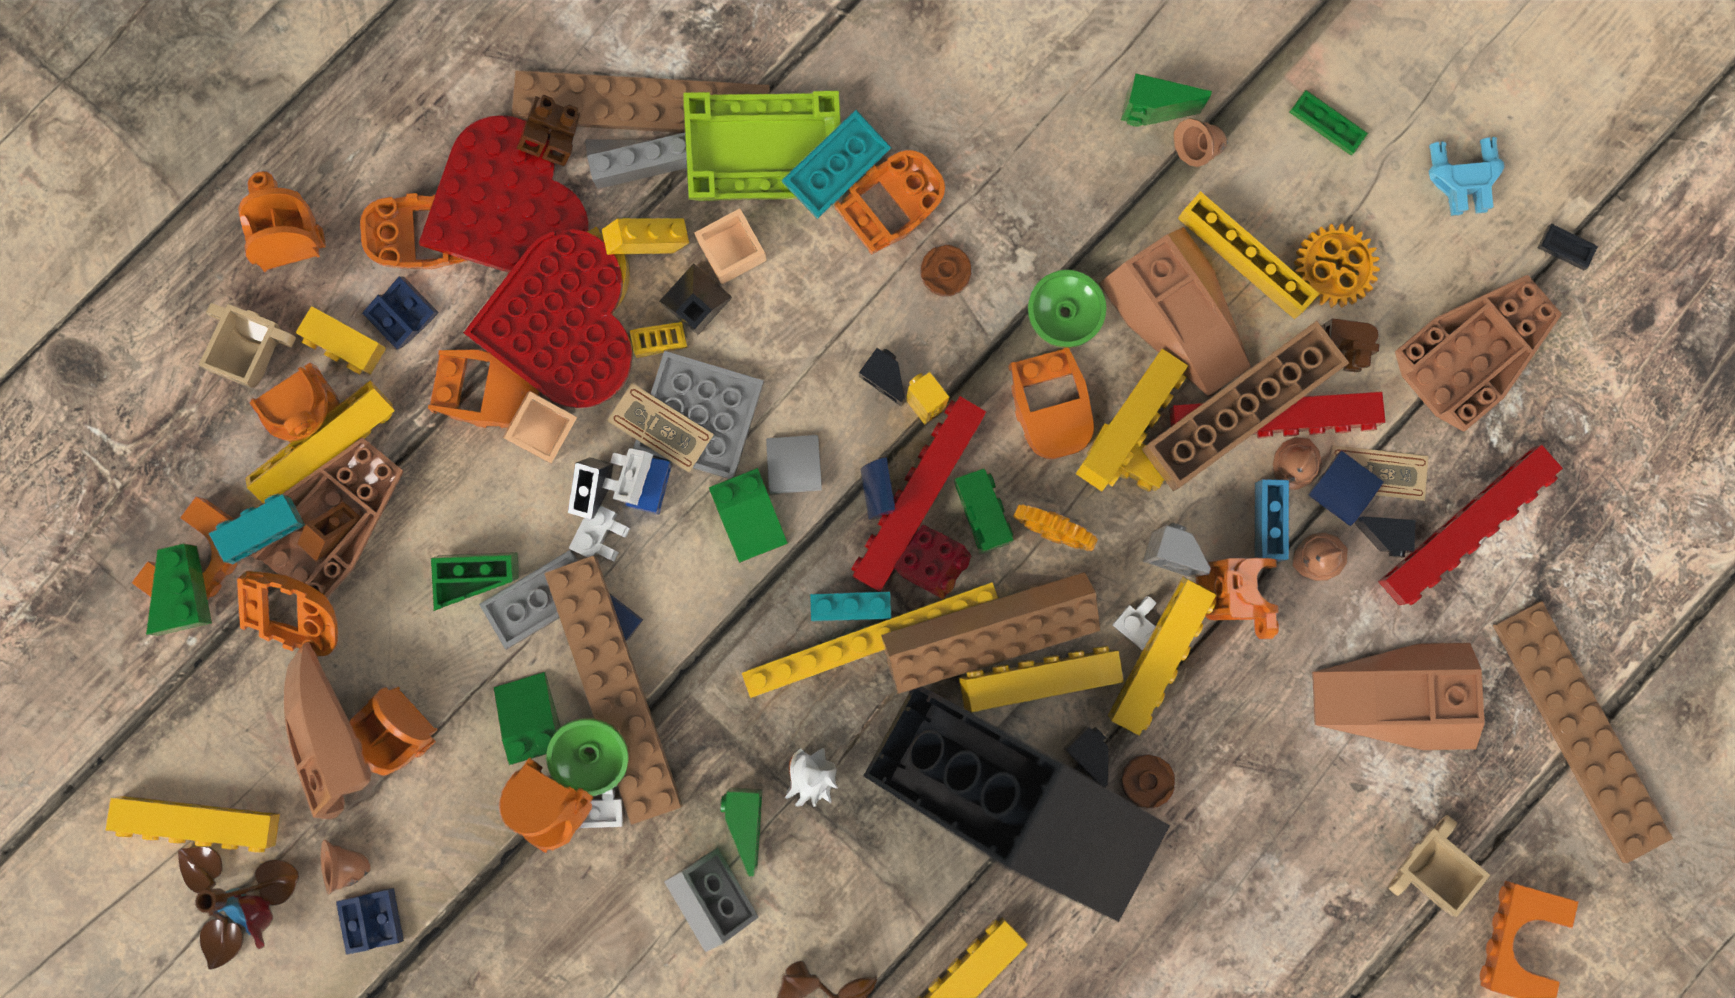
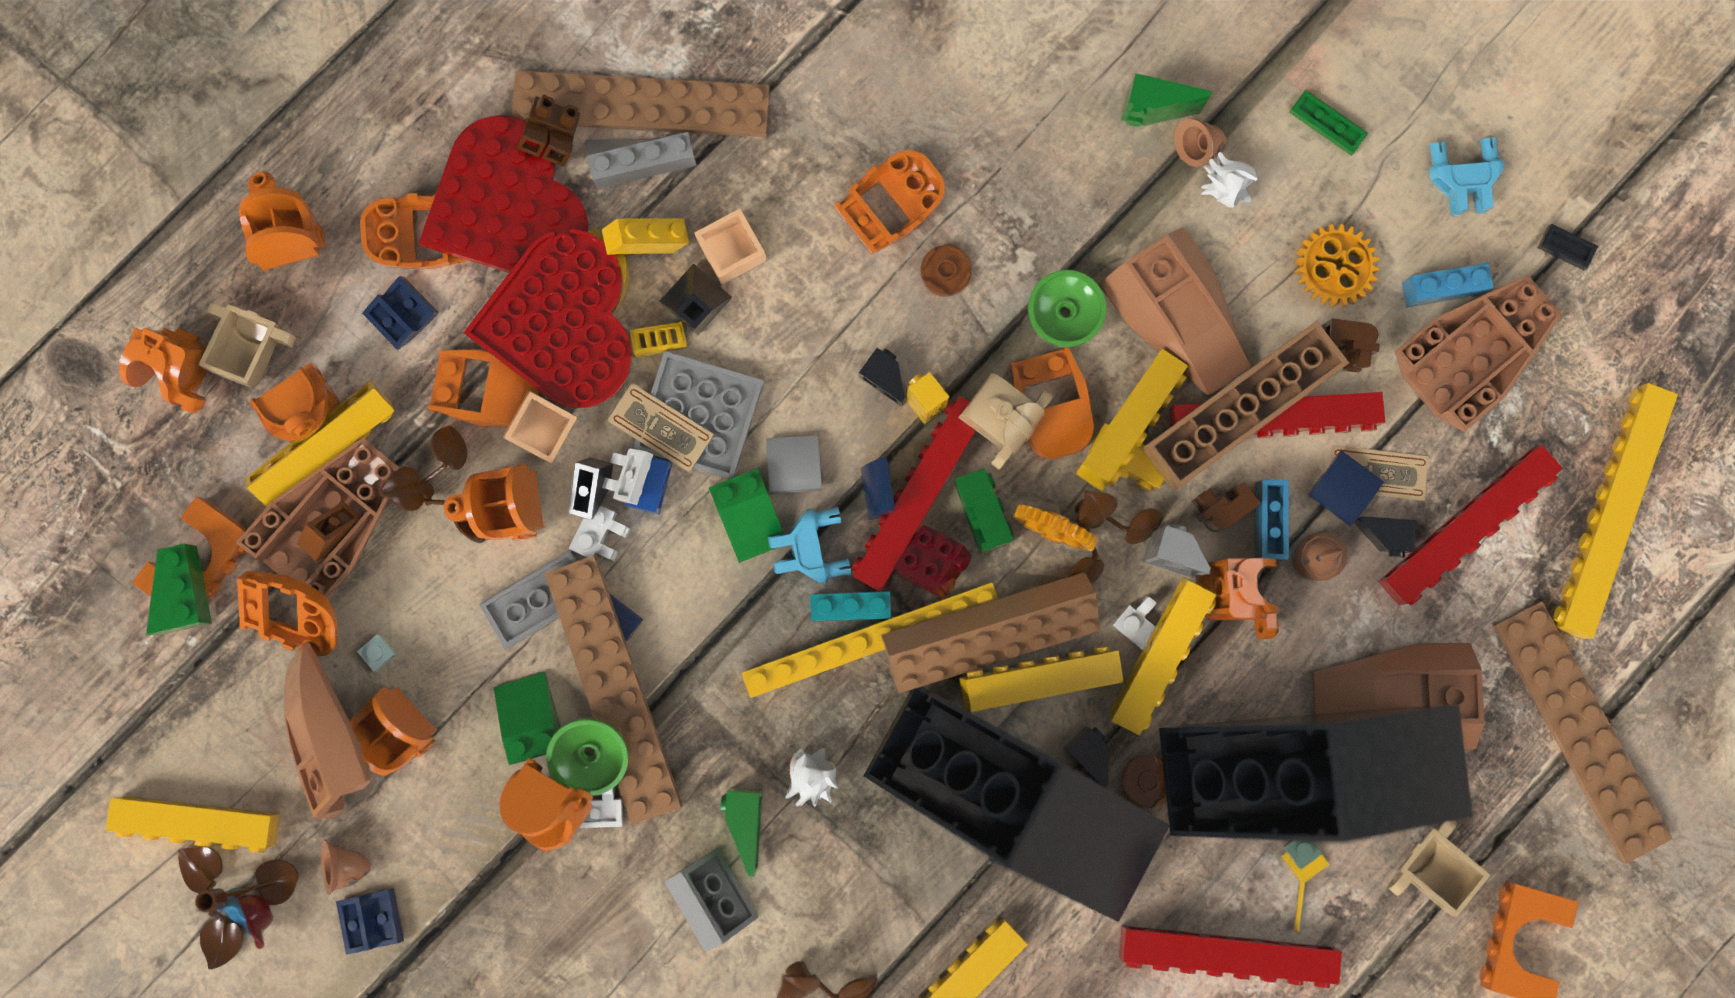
teal brick [209,494,305,564] -> none
yellow brick [296,306,386,375] -> none
green wedge [431,552,519,611] -> none
lime slope [683,91,844,201] -> none
teal tile [782,110,891,219] -> none
yellow brick [1178,191,1319,319] -> none
nougat piece [1273,437,1322,490] -> none
none -> orange animal [119,328,208,413]
none -> light aqua plate [357,634,397,672]
none -> reddish brown plant [379,425,485,544]
none -> orange animal [444,464,545,541]
none -> medium azure connector [768,507,851,584]
none -> tan piece [958,373,1053,470]
none -> reddish brown plant [1068,491,1163,584]
none -> red brick [1119,925,1342,988]
none -> black slope [1159,705,1473,843]
none -> reddish brown hips [1192,482,1261,532]
none -> white hair [1201,152,1258,207]
none -> yellow piece [1281,852,1329,933]
none -> sand green plate [1283,841,1322,869]
none -> dark azure brick [1402,263,1494,308]
none -> yellow brick [1553,383,1678,639]

